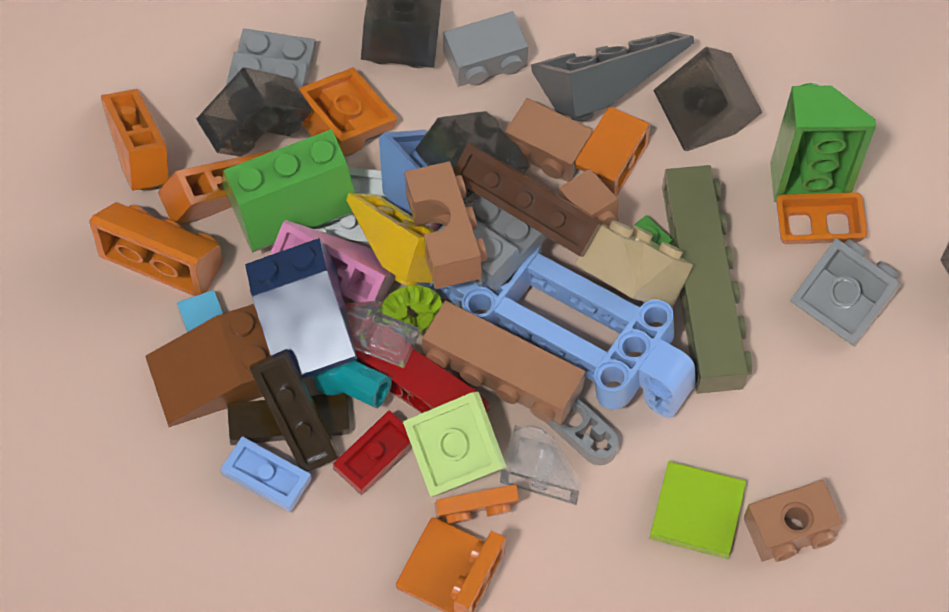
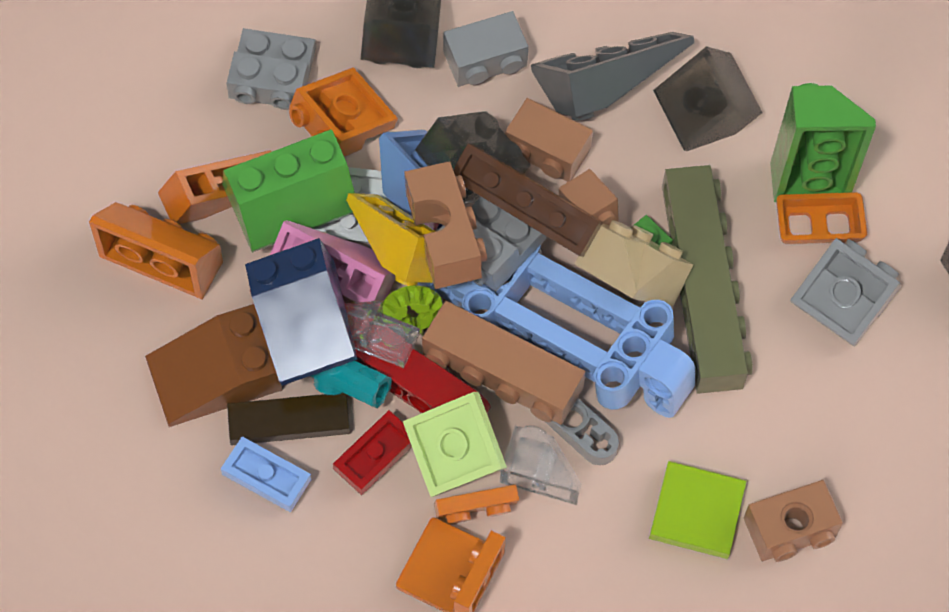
orange slope [101,89,169,191] -> none
medium azure tile [177,290,223,332] -> none
clear smoke slope [196,67,313,157] -> none
dark brown tile [249,349,340,472] -> none
orange panel [575,107,650,197] -> none

